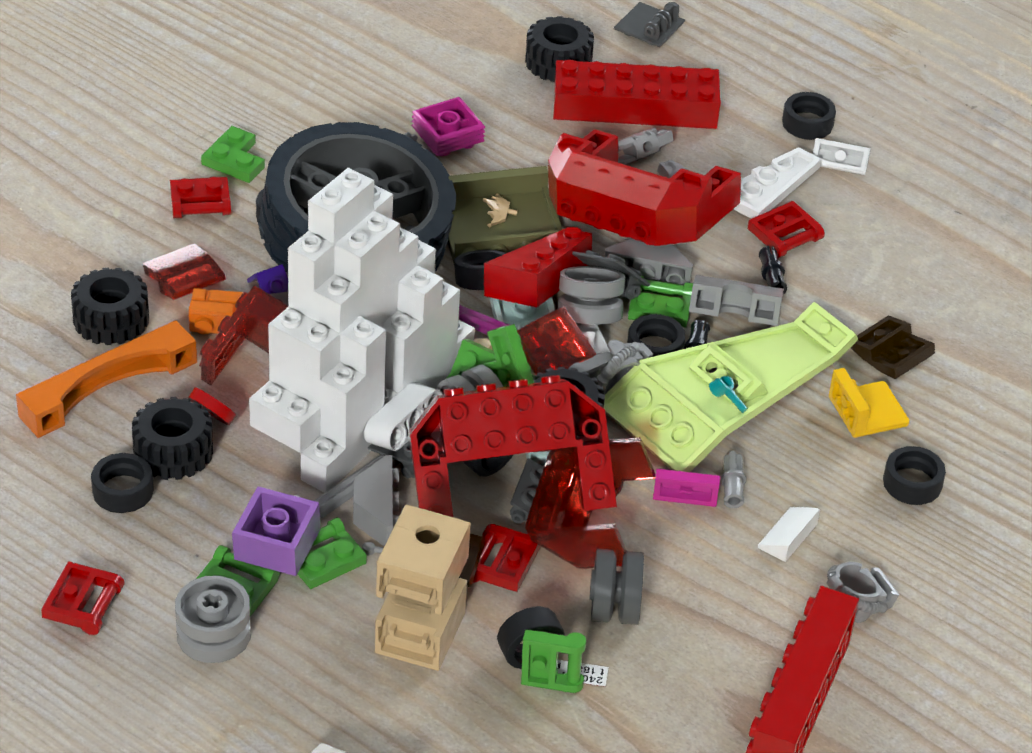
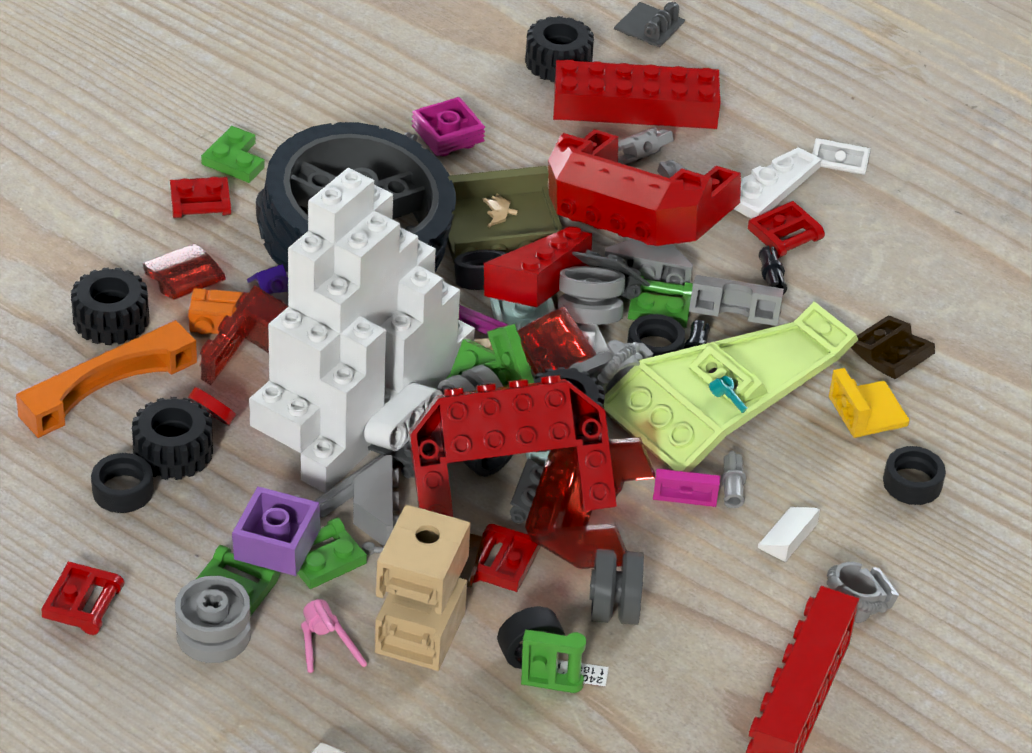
black tyre [782,92,836,140] -> none
none -> bright pink plant [301,599,367,673]

